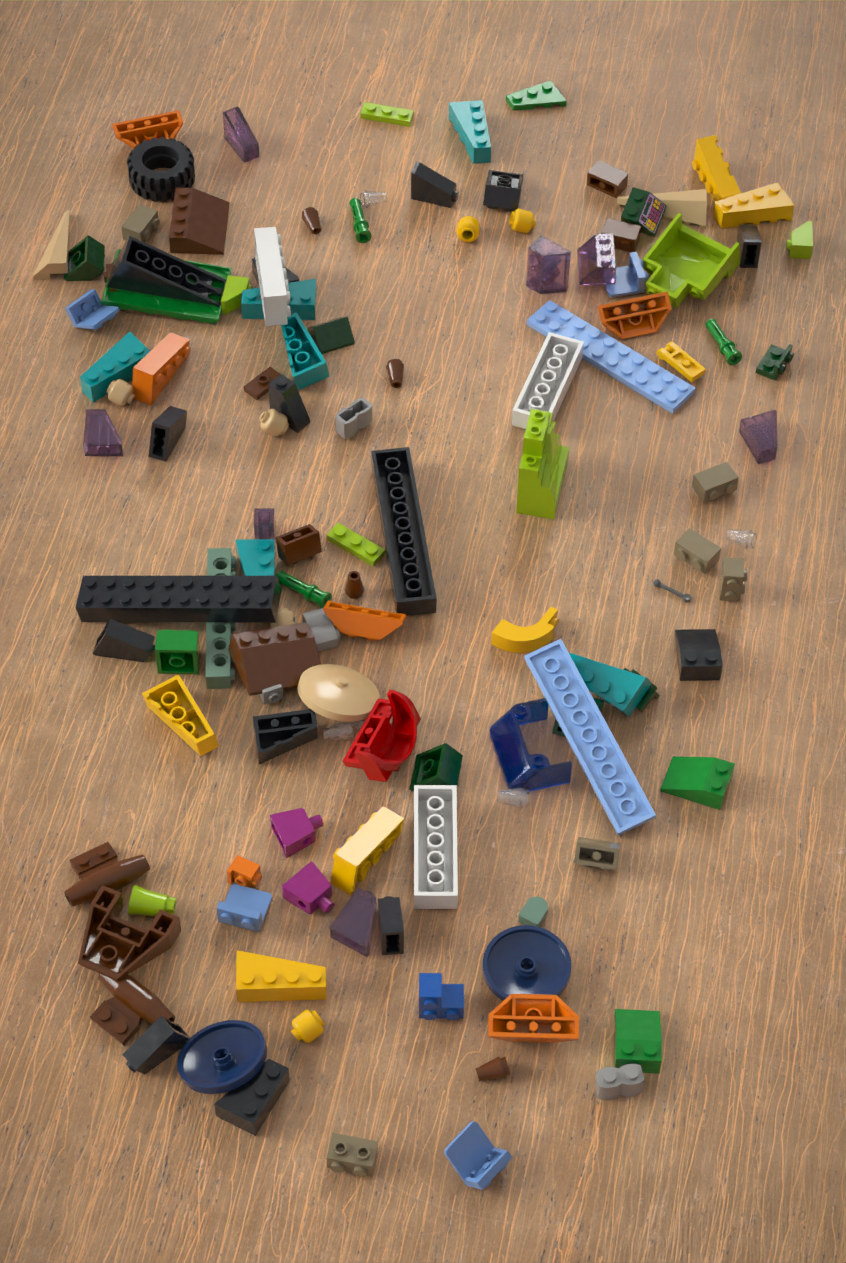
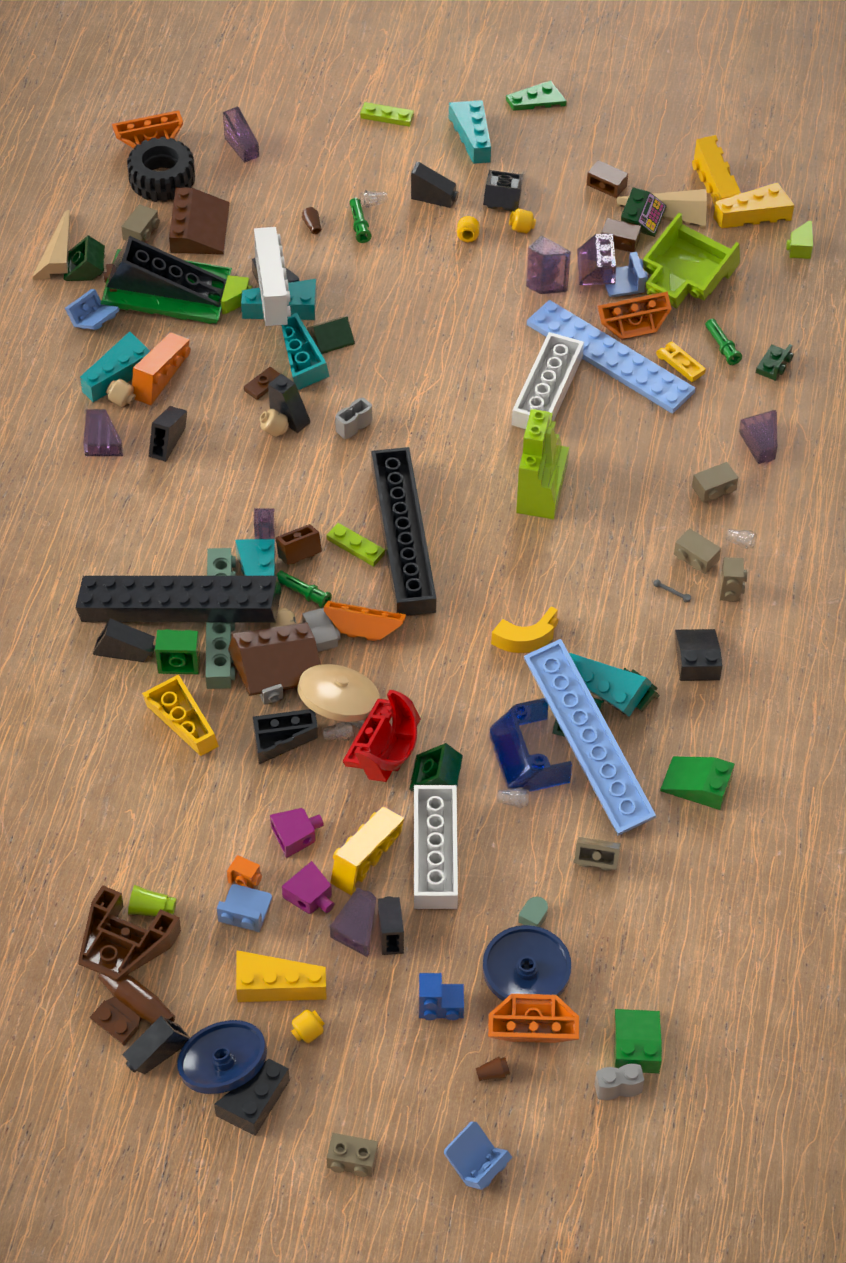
reddish brown plate [64,842,150,907] -> none
reddish brown cone [344,571,364,599] -> none
reddish brown cone [386,359,404,388] -> none
black slope [737,225,762,268] -> none

